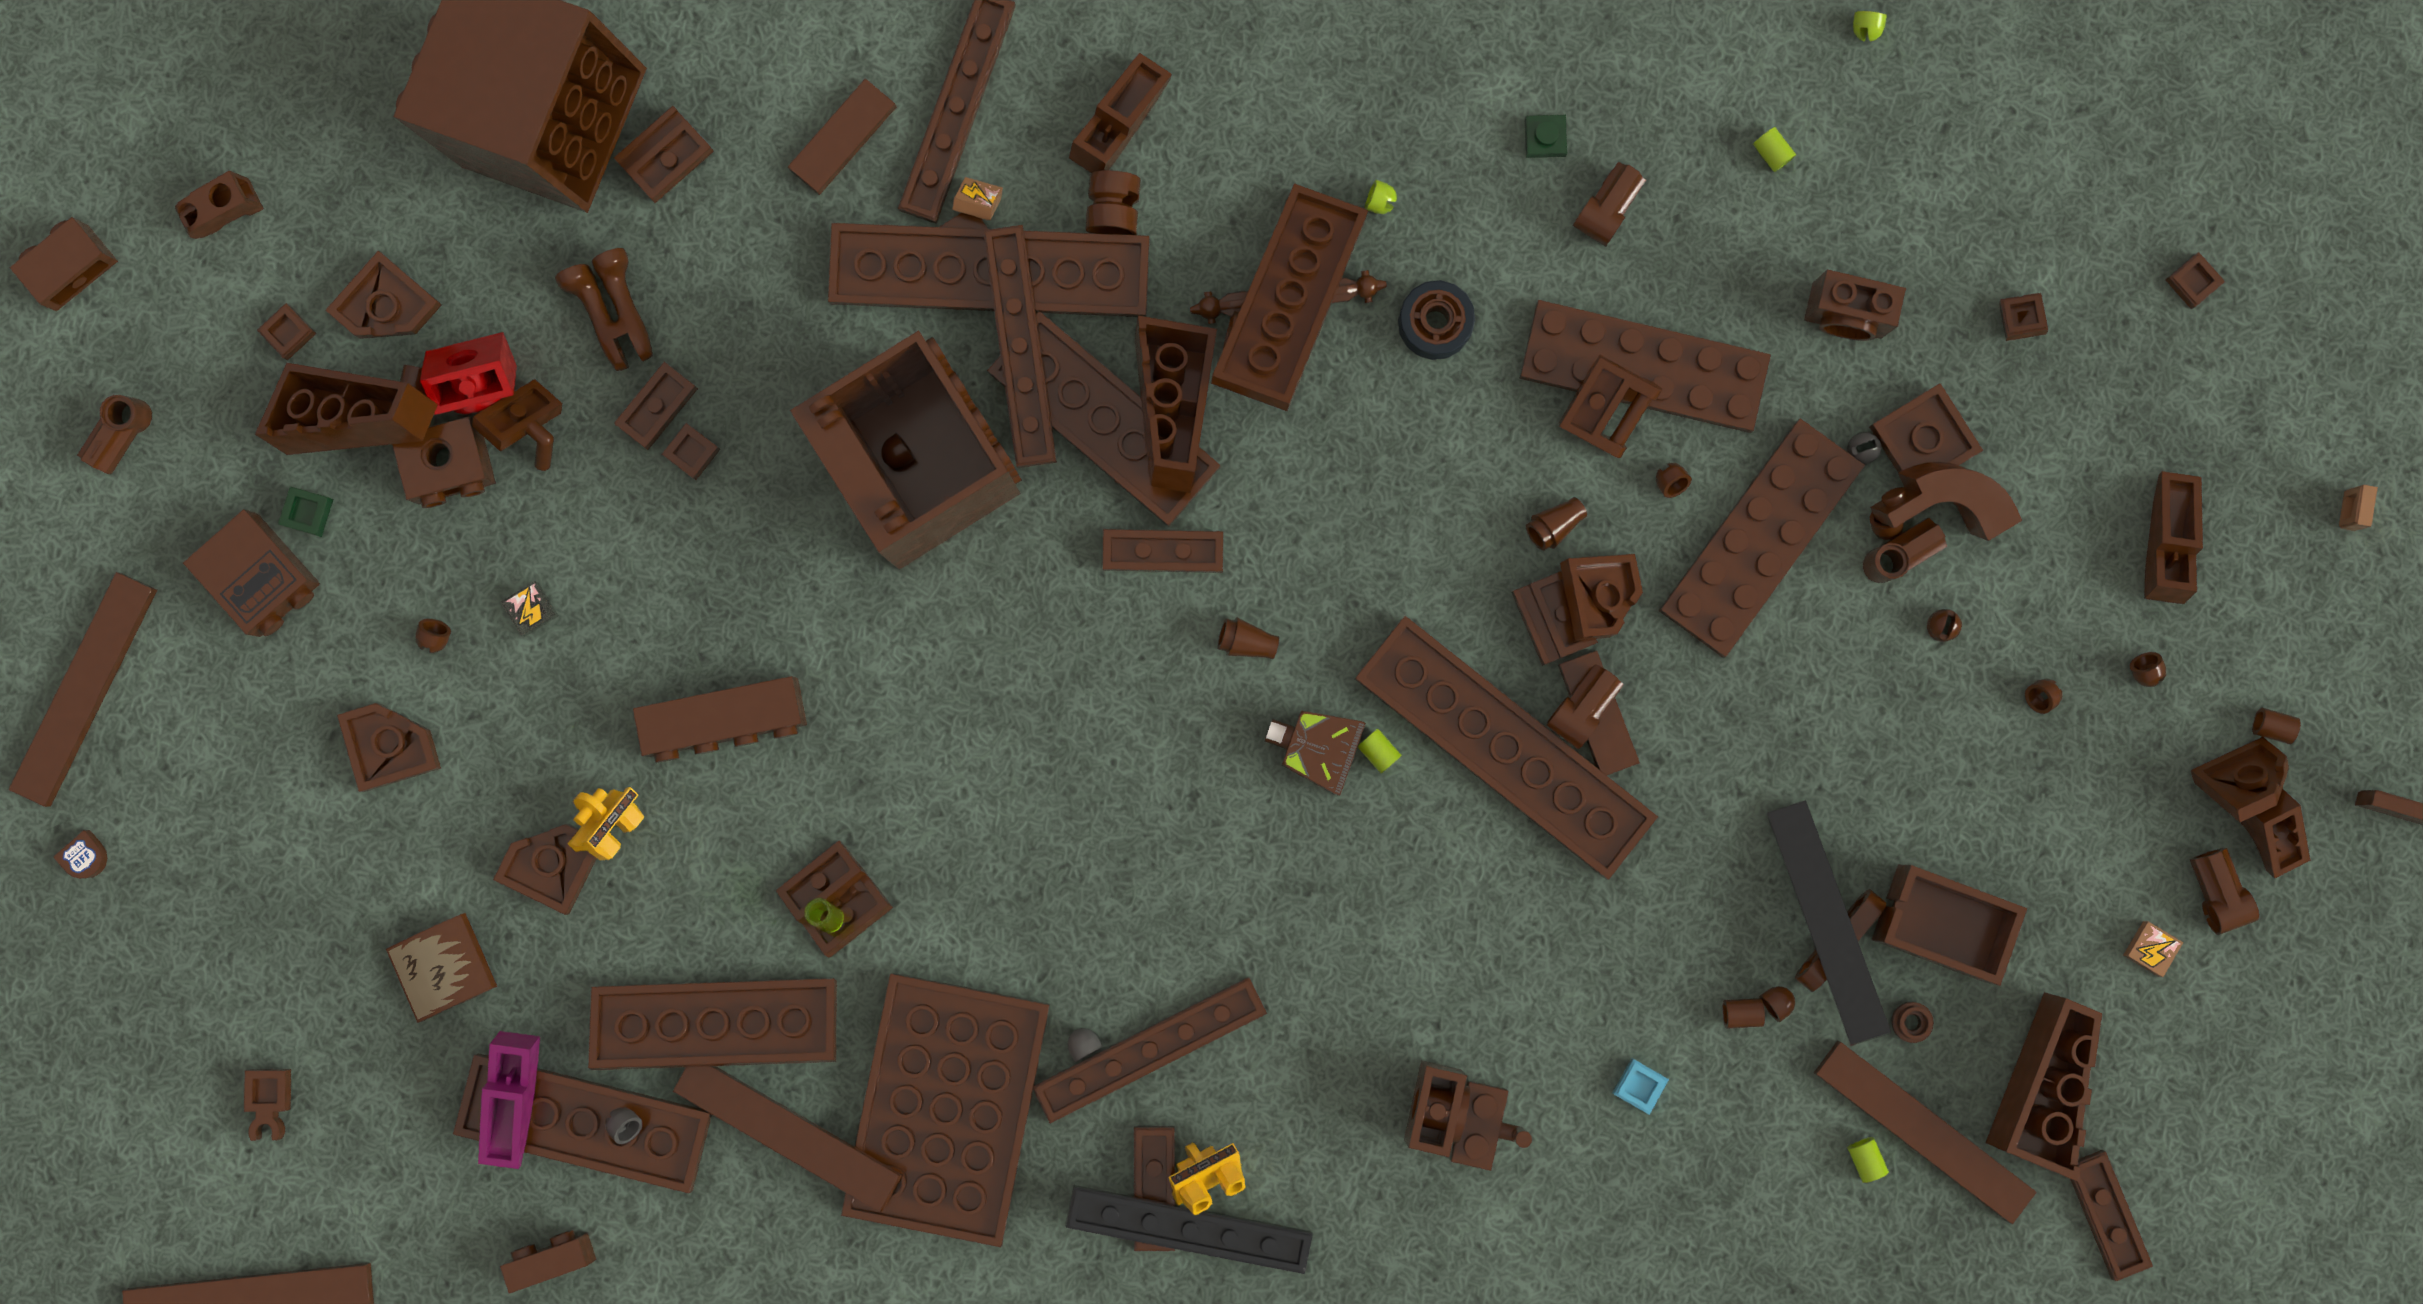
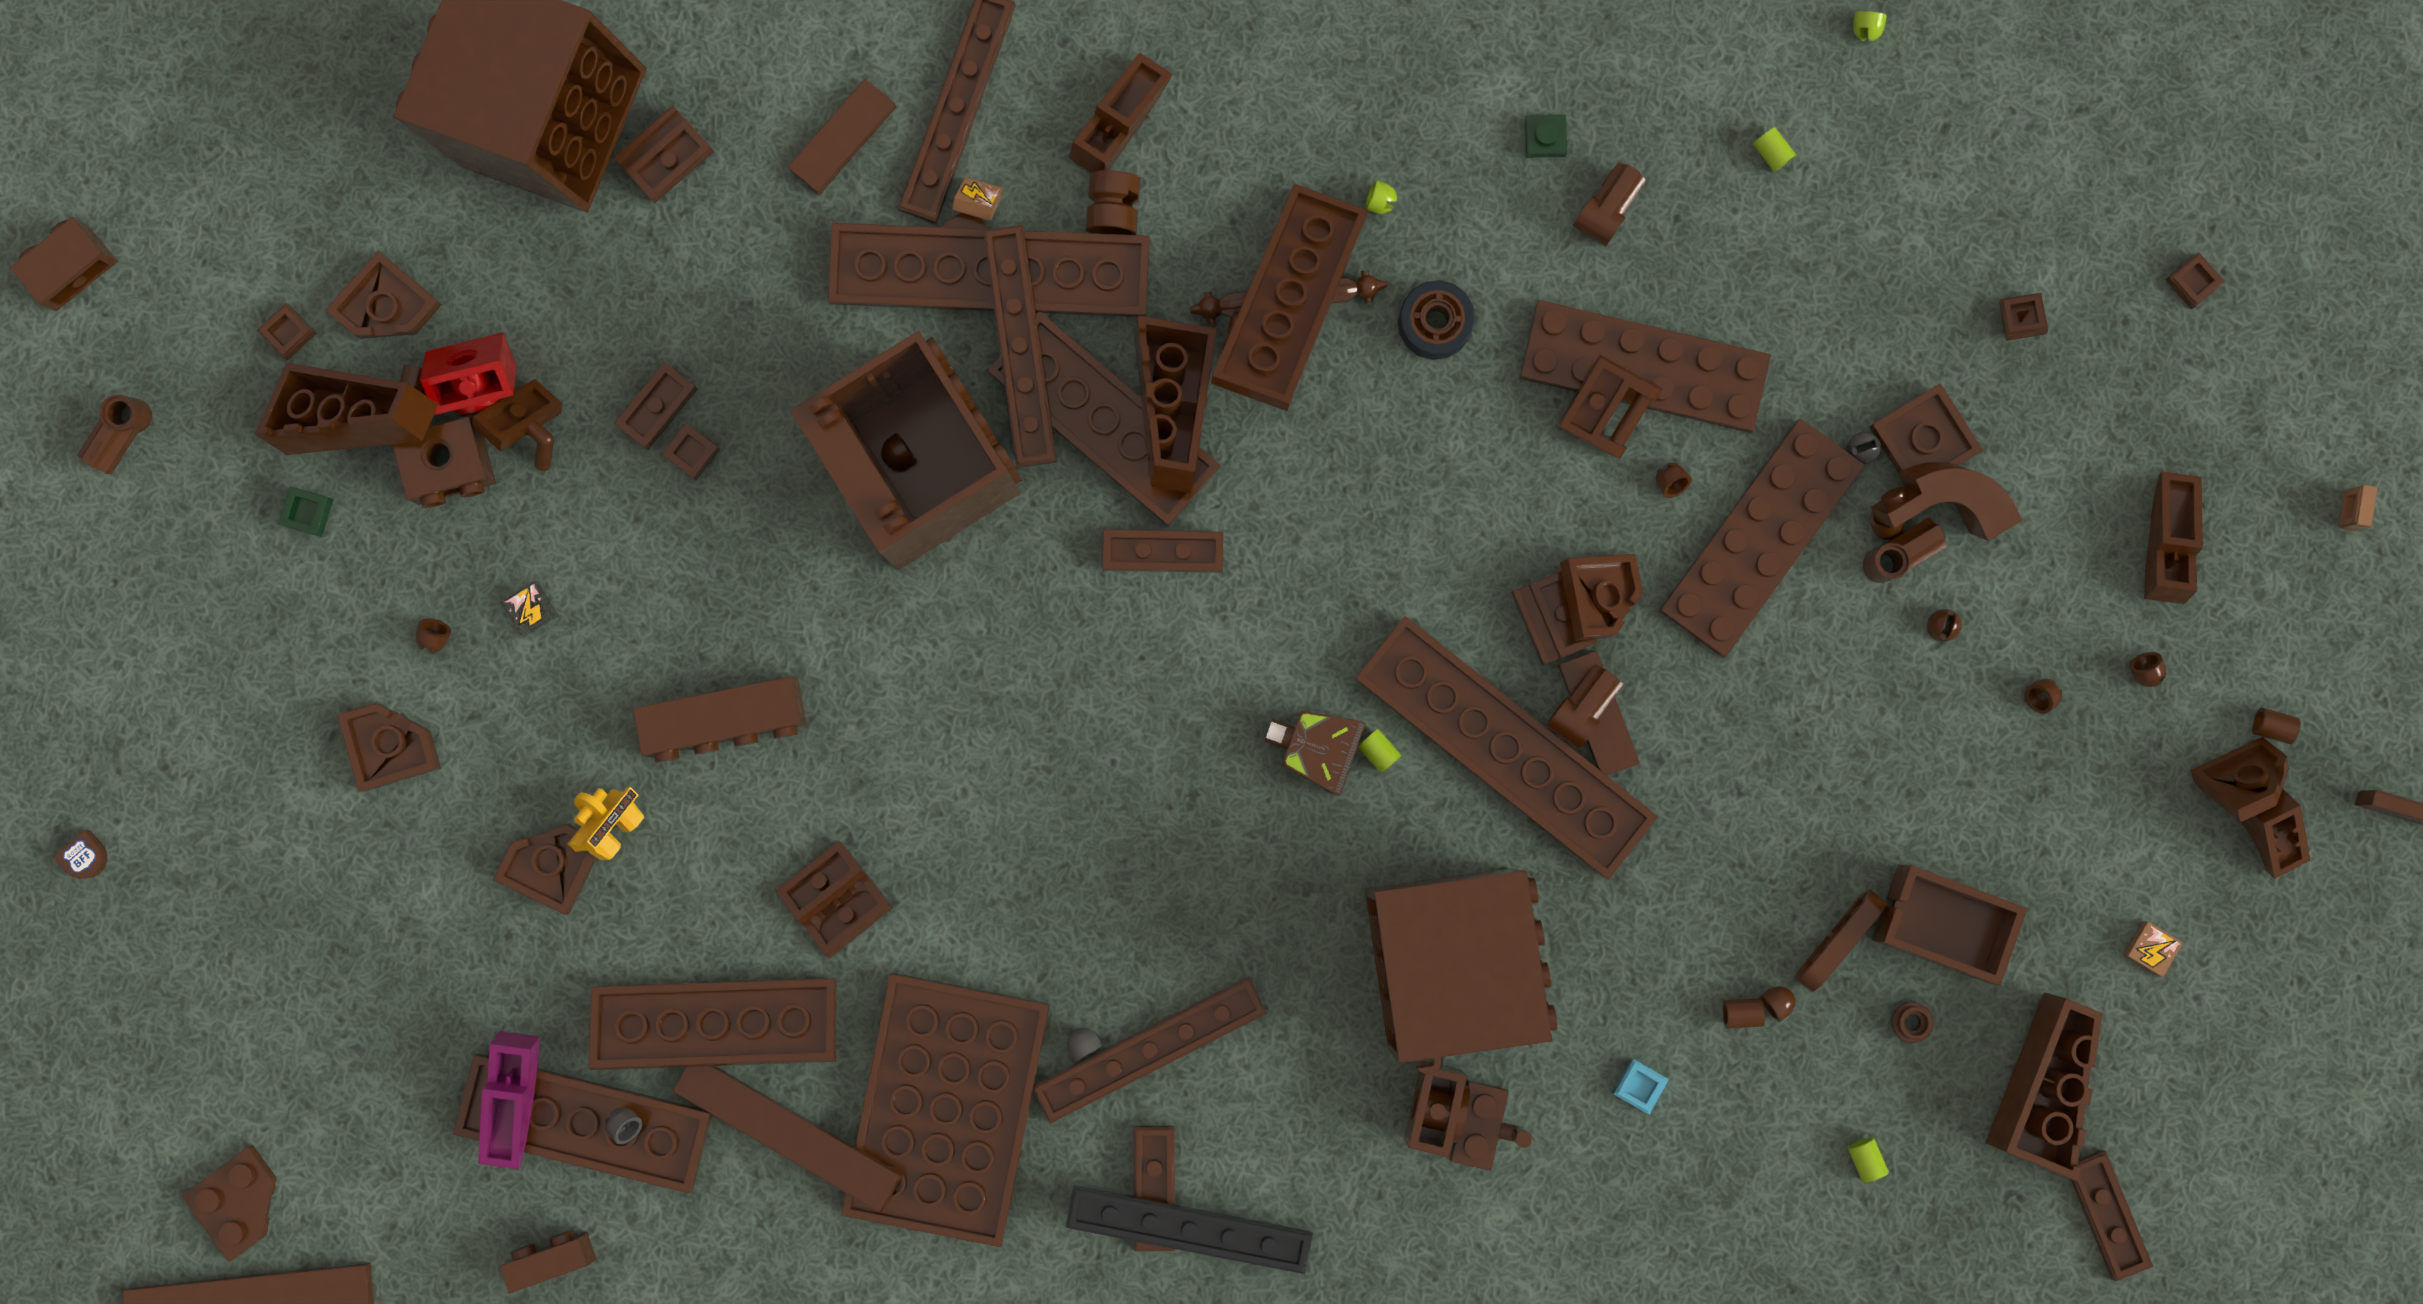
reddish brown tile [8,572,157,807] -> none
reddish brown leg [175,171,264,239] -> none
reddish brown brick [183,509,320,637] -> none
reddish brown plate [244,1069,291,1141] -> none
slope [386,913,497,1023] -> none
reddish brown piece [555,248,653,371] -> none
clear neon green hinge [805,898,844,933] -> none
yellow hips [1168,1143,1246,1215] -> none
reddish brown cone [1218,617,1279,659] -> none
reddish brown cone [1526,497,1587,551] -> none
black tile [1767,800,1891,1046] -> none
reddish brown brick [1804,269,1906,341] -> none
reddish brown tile [1814,1041,2037,1225] -> none
reddish brown piece [2190,848,2259,935] -> none
none -> reddish brown plate [182,1145,276,1262]
none -> reddish brown piece [1365,868,1557,1074]

